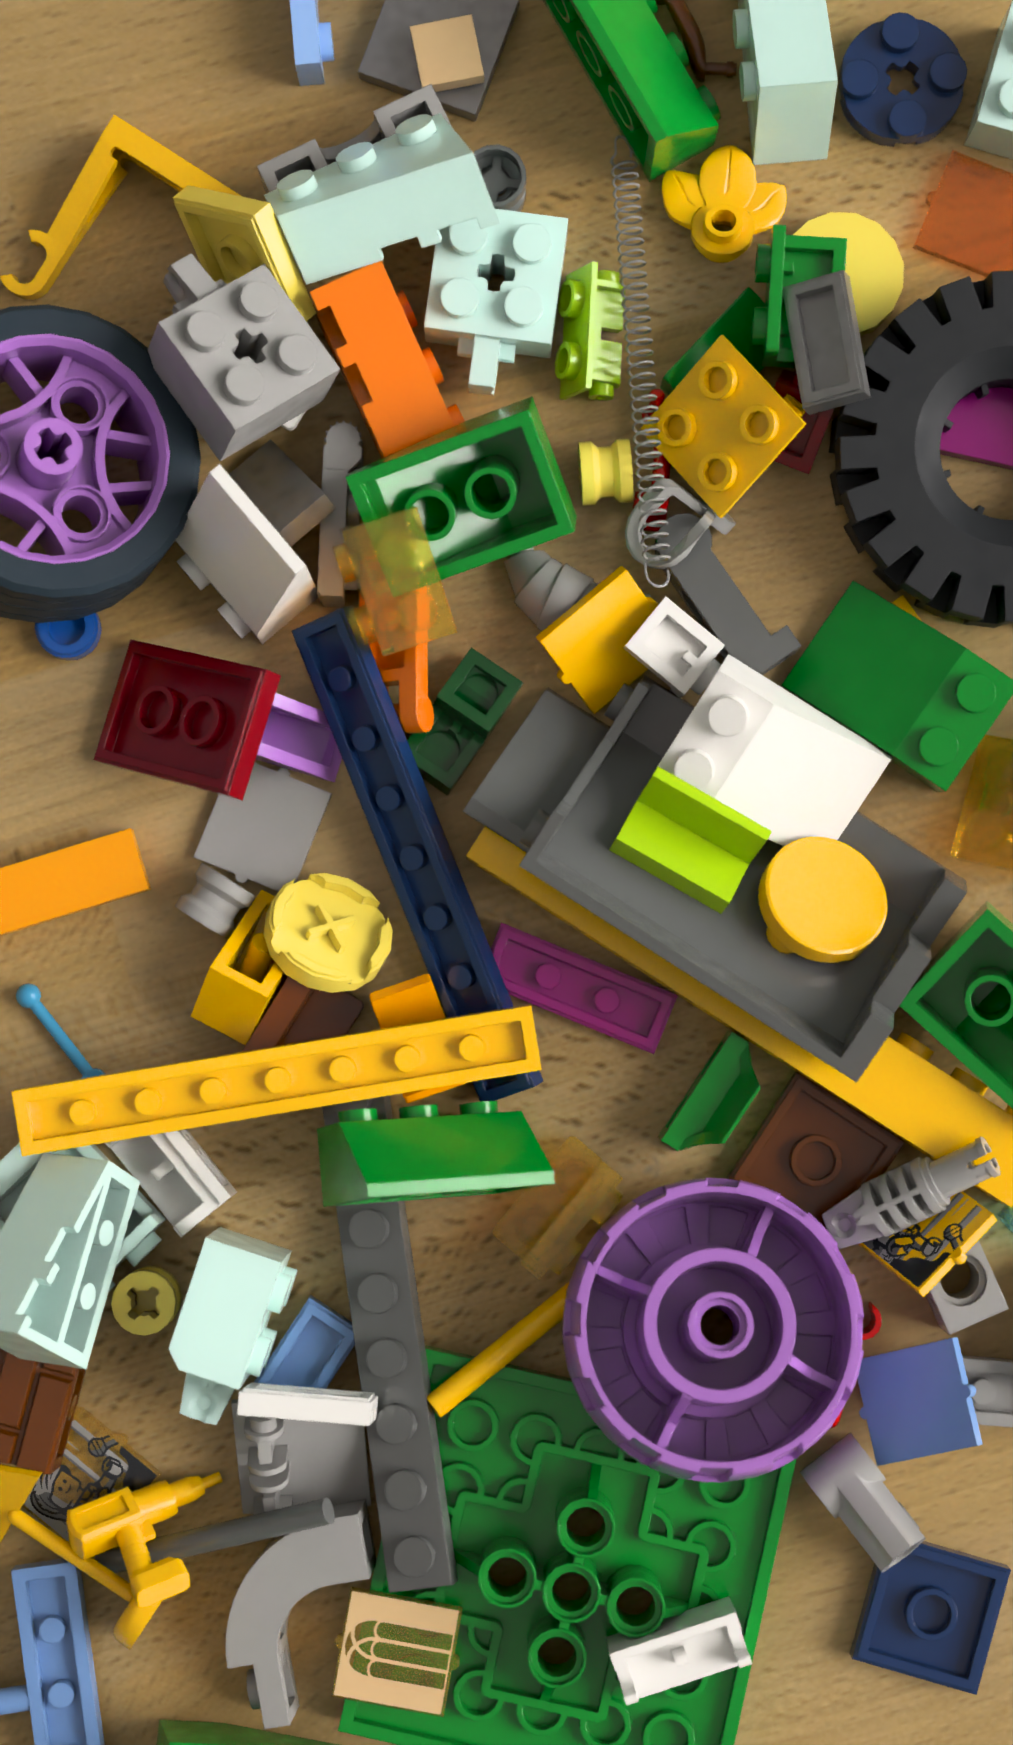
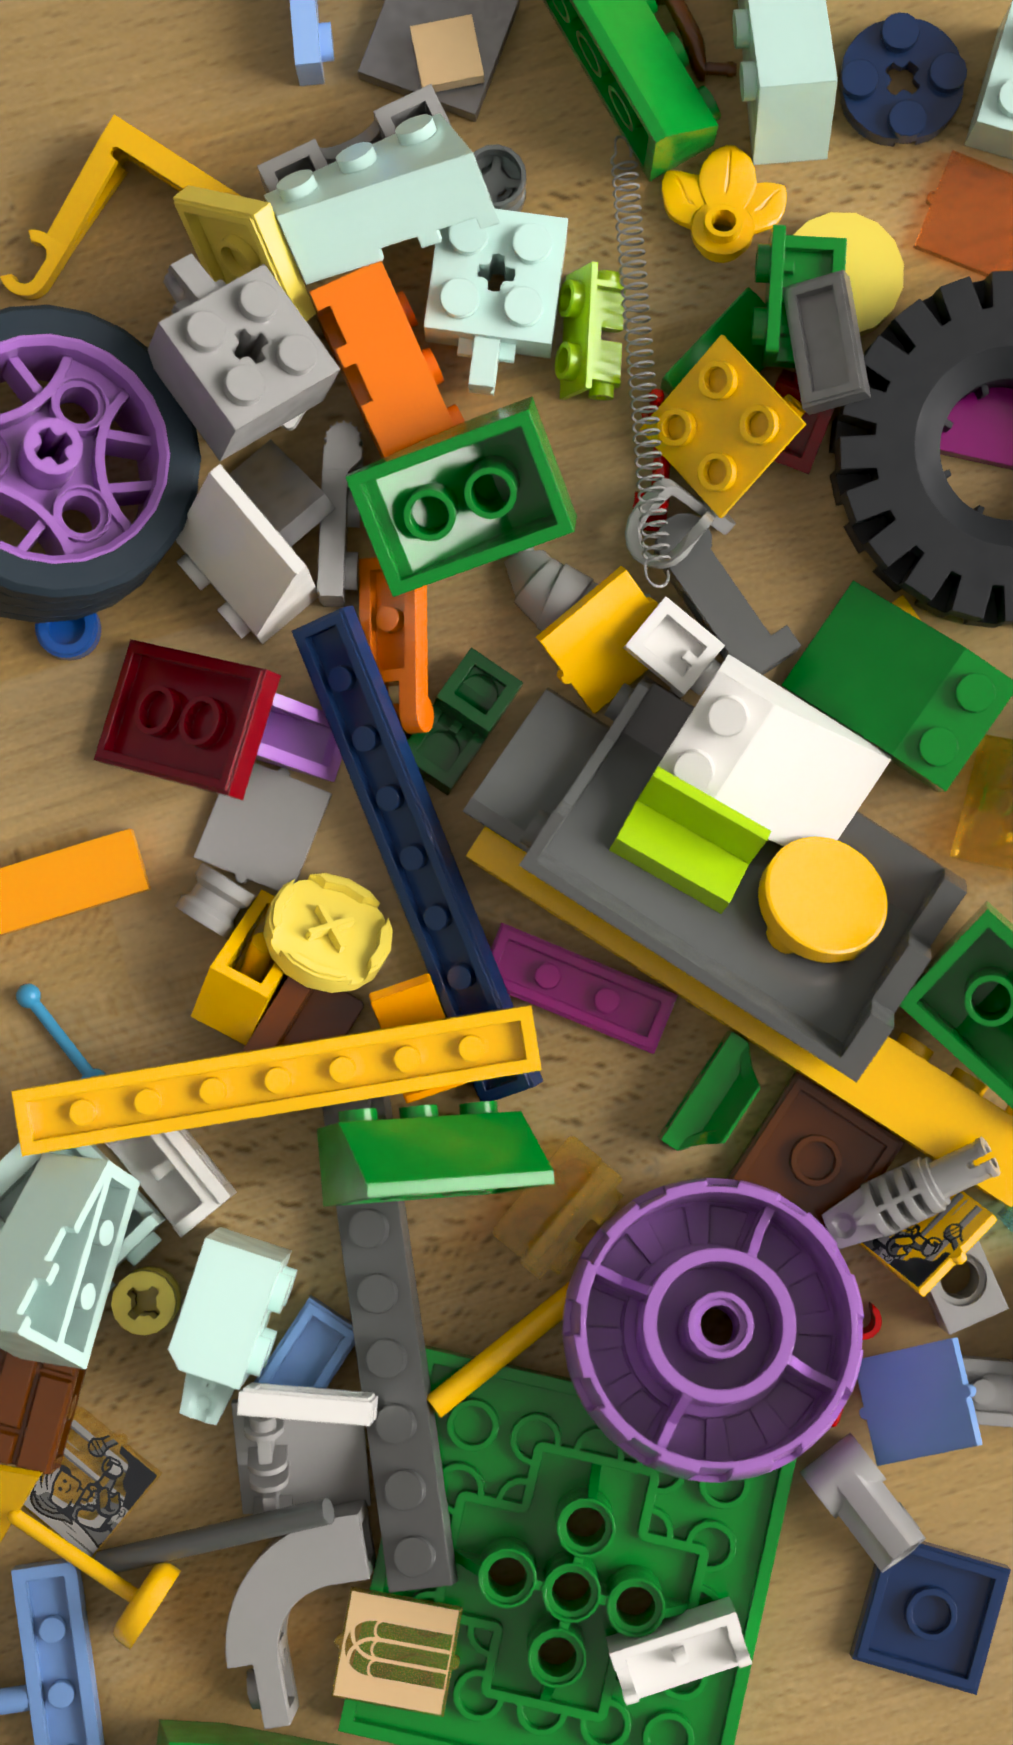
yellow piece [66,1471,223,1608] -> none
clear yellow bracket [332,506,457,657] -> none
light yellow wheel [578,438,634,506] -> none

